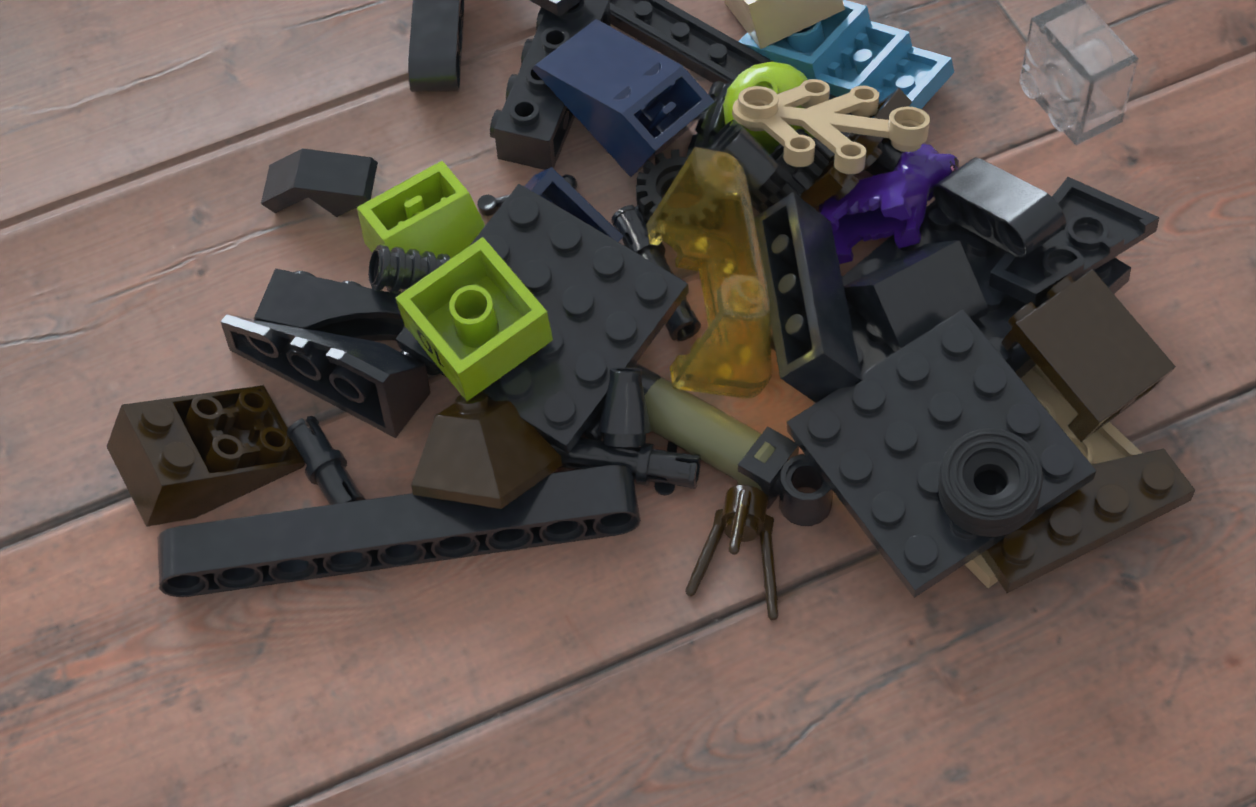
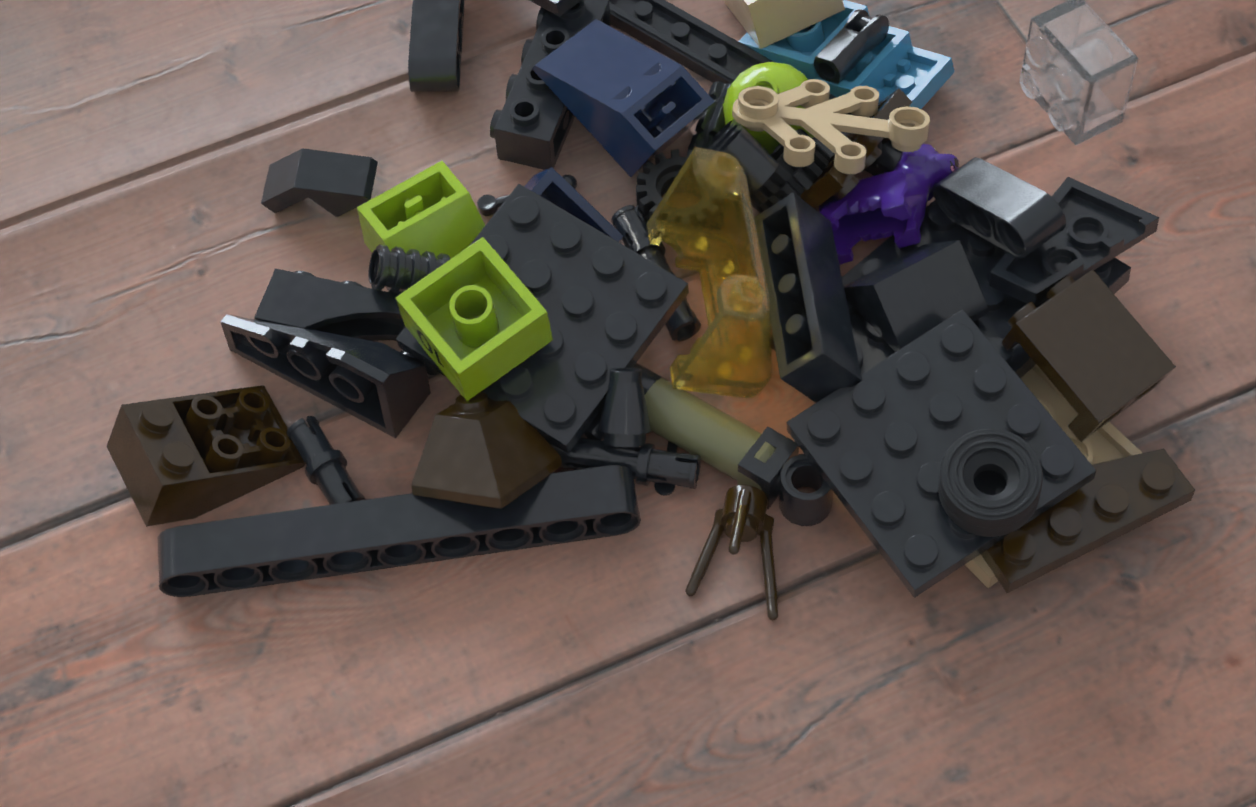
none -> black bar [814,9,889,84]

